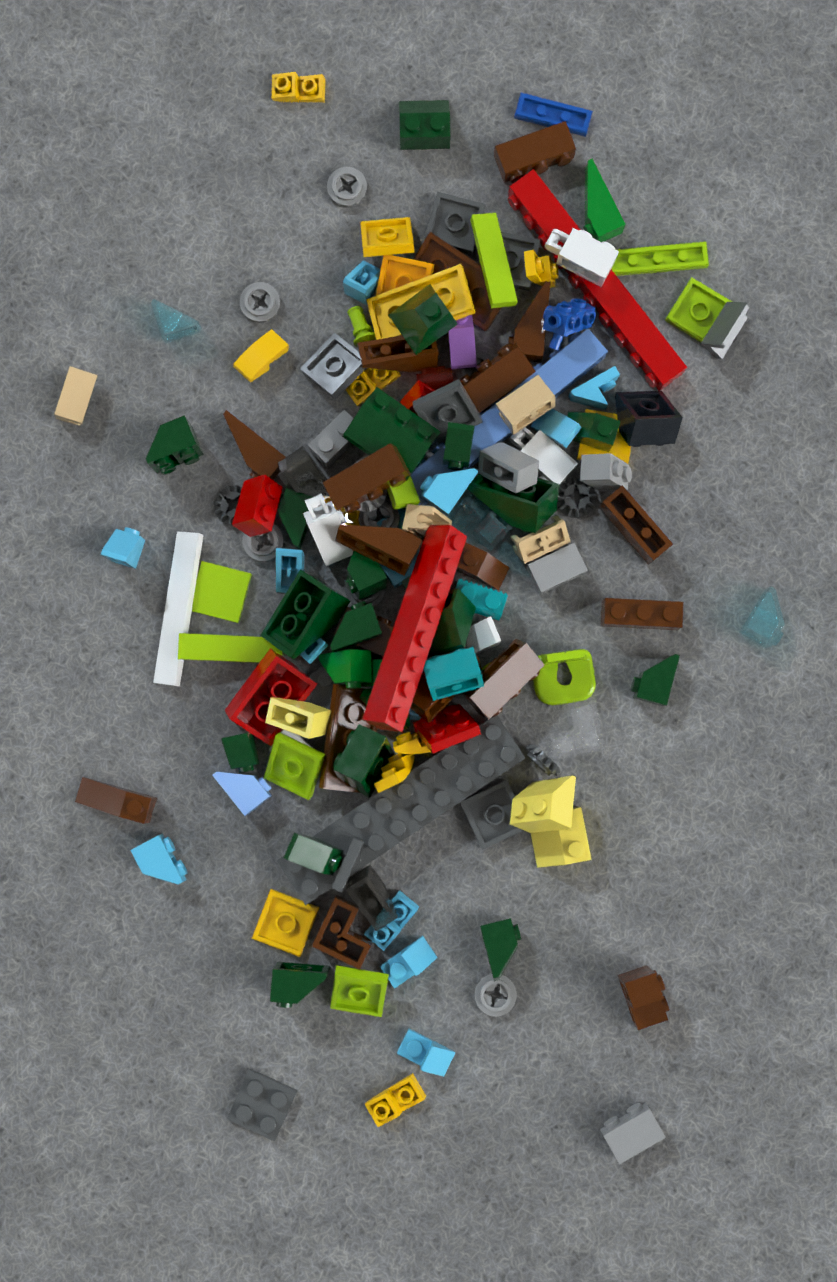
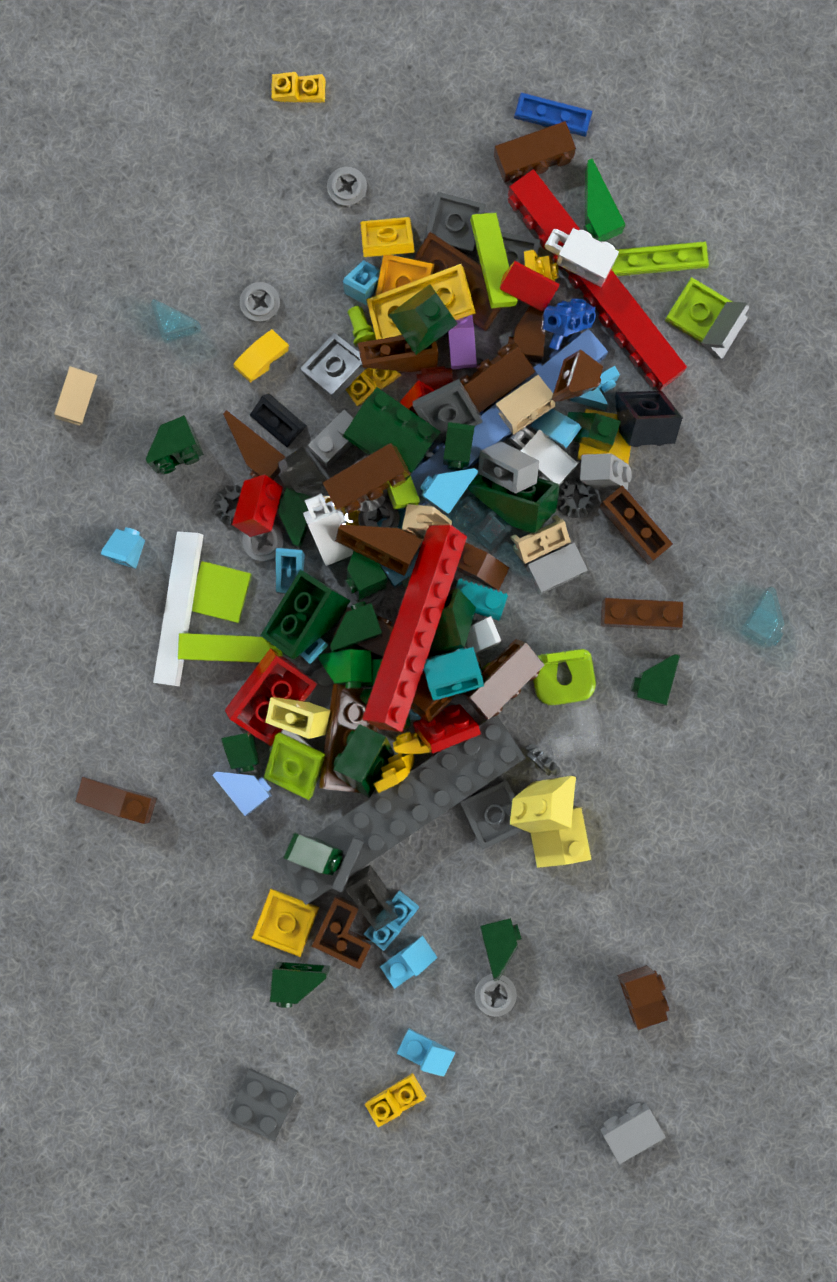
medium azure slope [130,834,187,884] -> none
lime tile [330,965,389,1017] -> none
dark green slope [399,100,450,150] -> none
none -> black slope [250,393,307,448]
none -> red slope [500,261,560,311]
none -> reddish brown slope [552,349,603,402]

